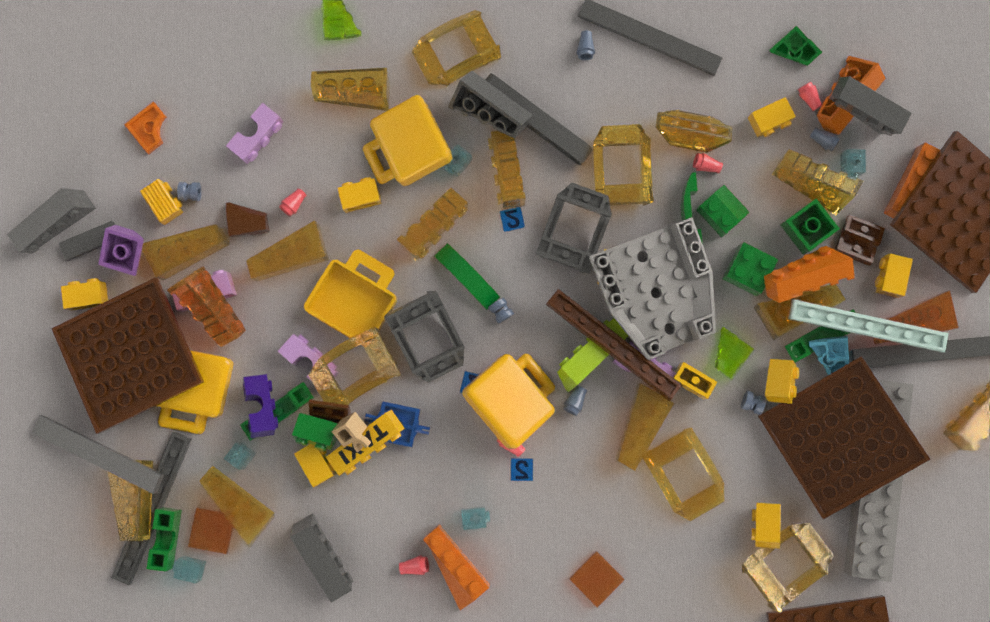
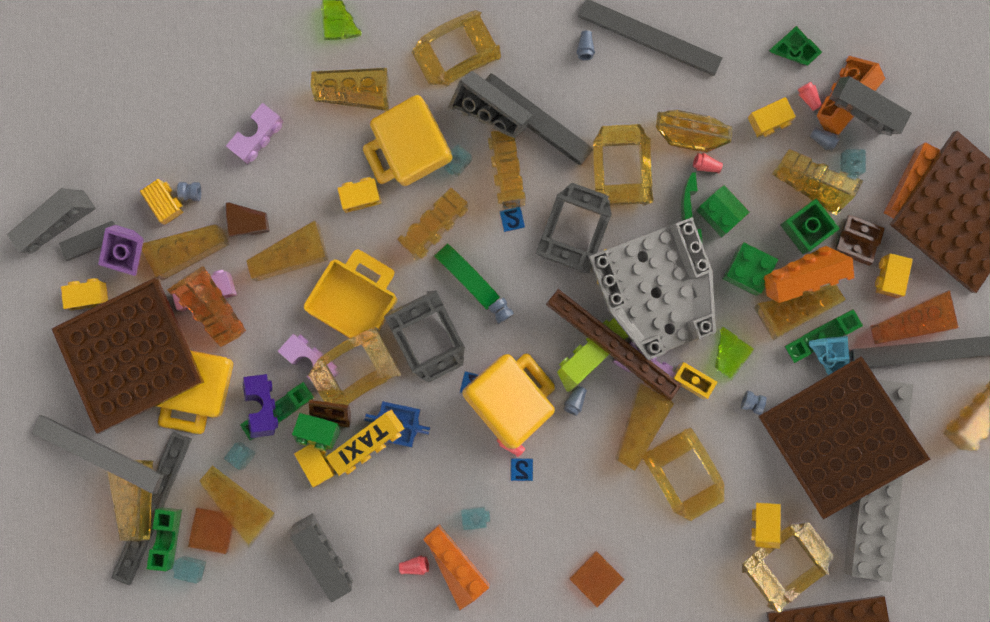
orange tile [124,101,167,154] -> none
coral cone [279,188,307,217] -> none
tan brick [332,412,371,452] -> none
yellow brick [765,359,799,404] -> none
light aqua tile [788,300,949,353] -> none

